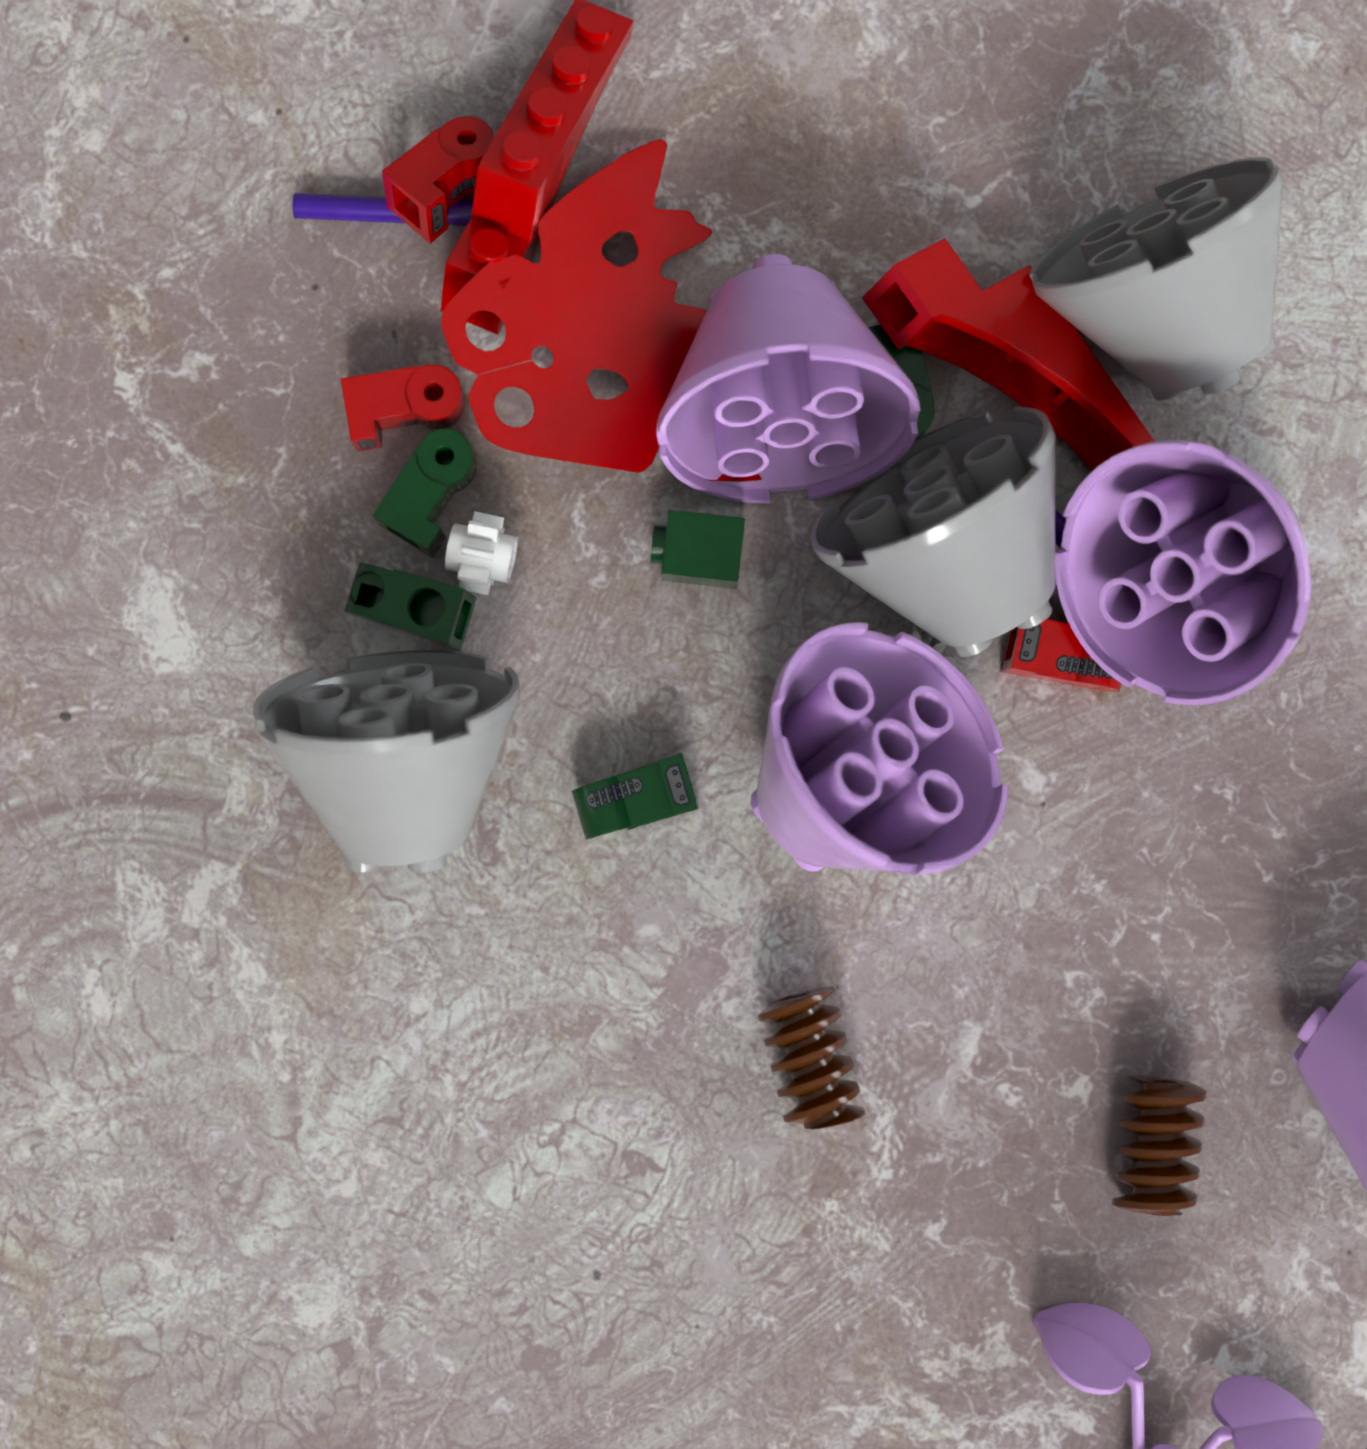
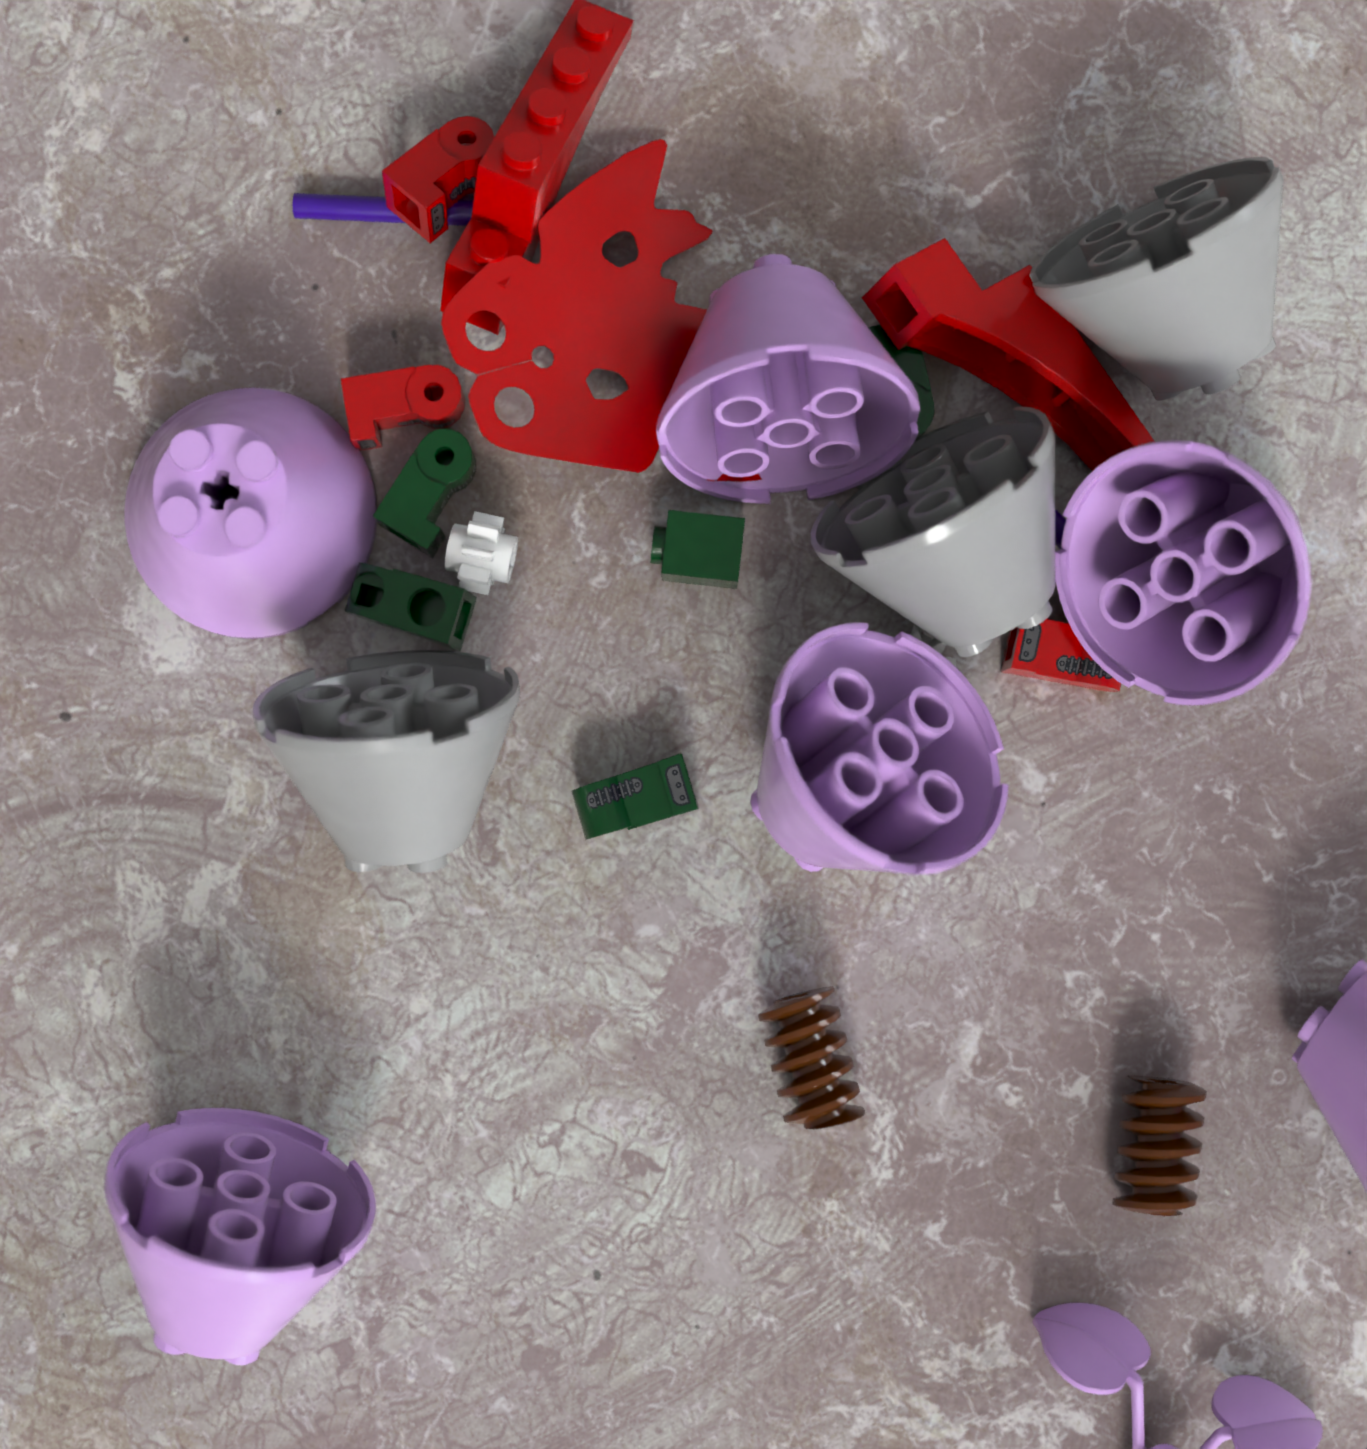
none -> lavender cone [104,1108,376,1365]
none -> lavender cone [124,388,377,639]

